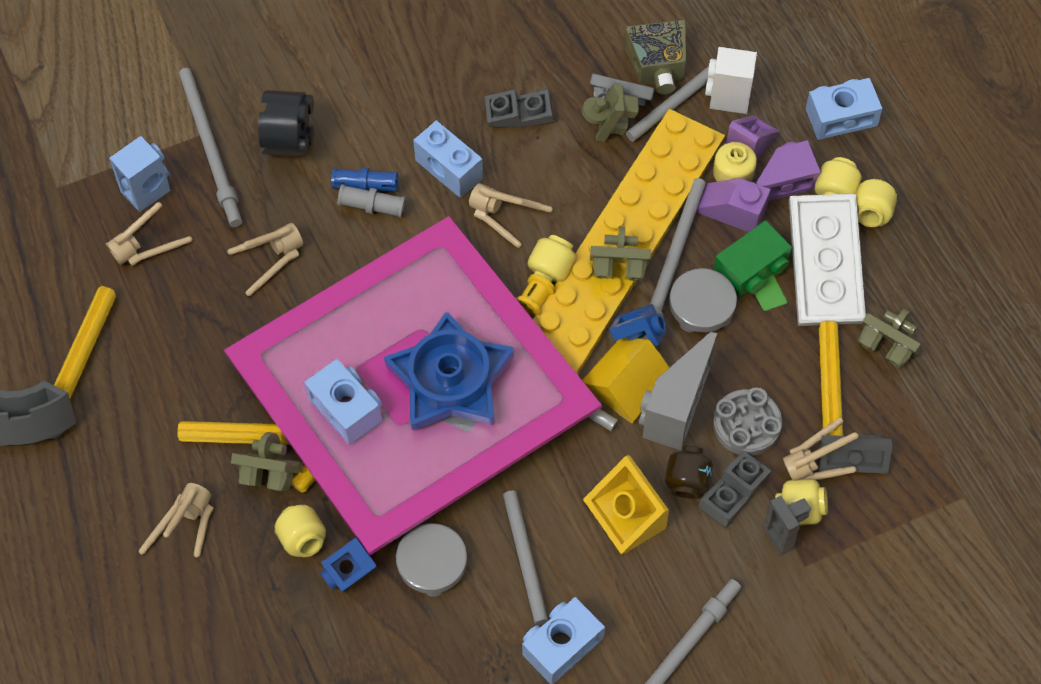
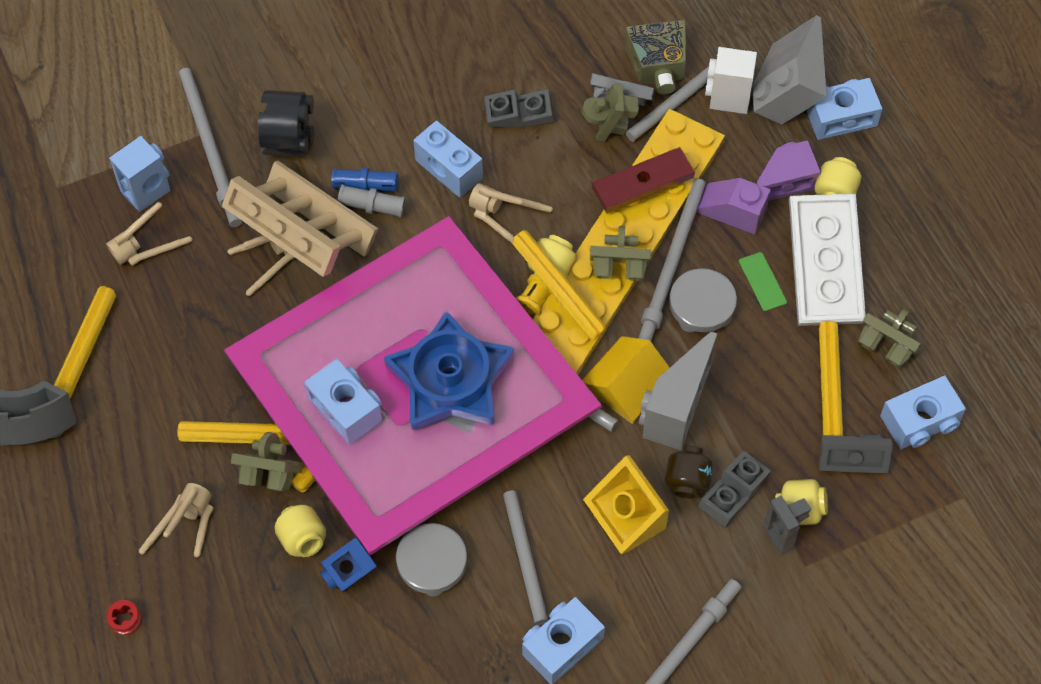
blue bracket [609,304,666,347] -> none
light yellow head [713,142,757,182] -> none
green brick [713,220,792,299] -> none
light grey tile [713,387,782,456] -> none
medium lavender slope [727,115,780,160] -> none
tan plant [783,418,858,480] -> none
light yellow head [856,179,897,227] -> none
none -> red bush [106,600,142,635]
none -> tan fence [222,161,378,277]
none -> yellow axle [512,230,606,339]
none -> dark red tile [592,147,695,214]
none -> light grey slope [753,15,827,125]
none -> light blue brick [880,375,966,450]

